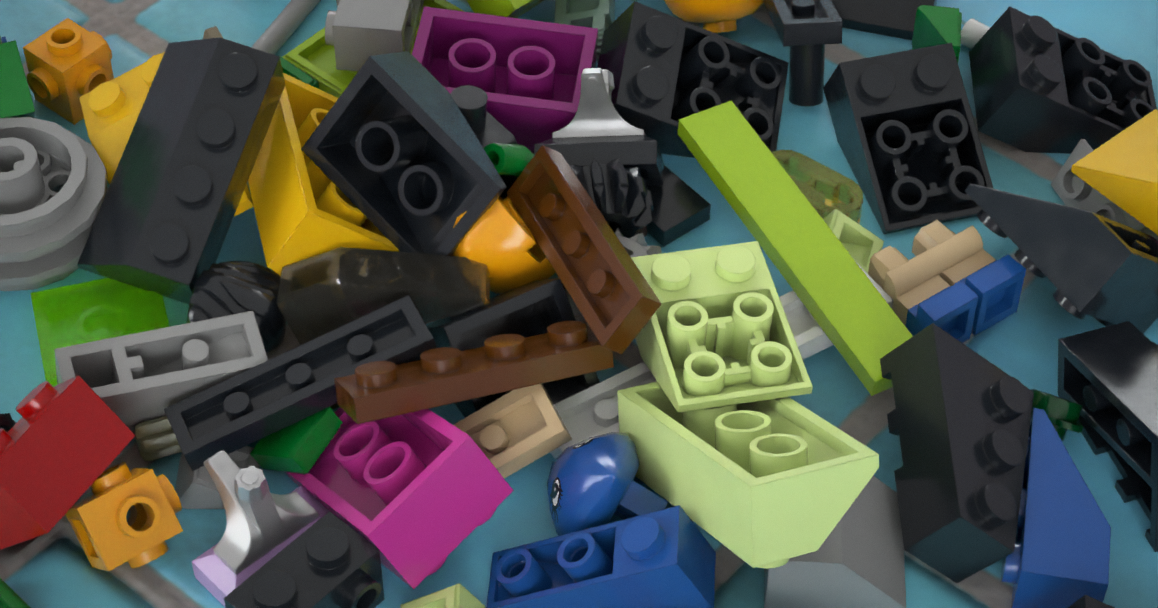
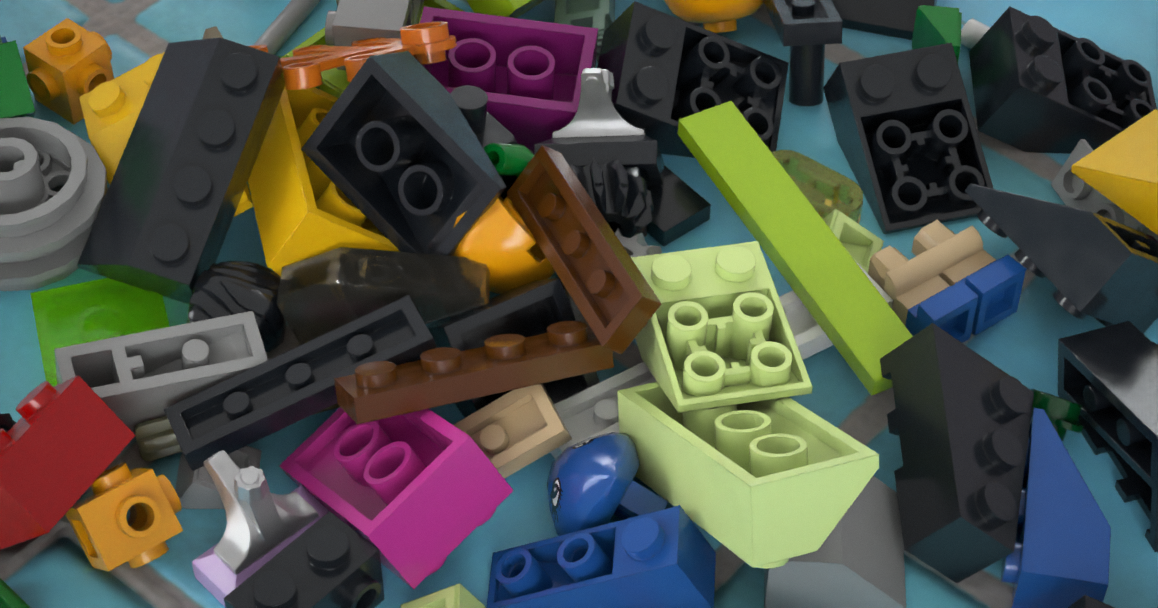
green tile [250,407,343,474] -> none
none -> orange plant [248,21,457,90]

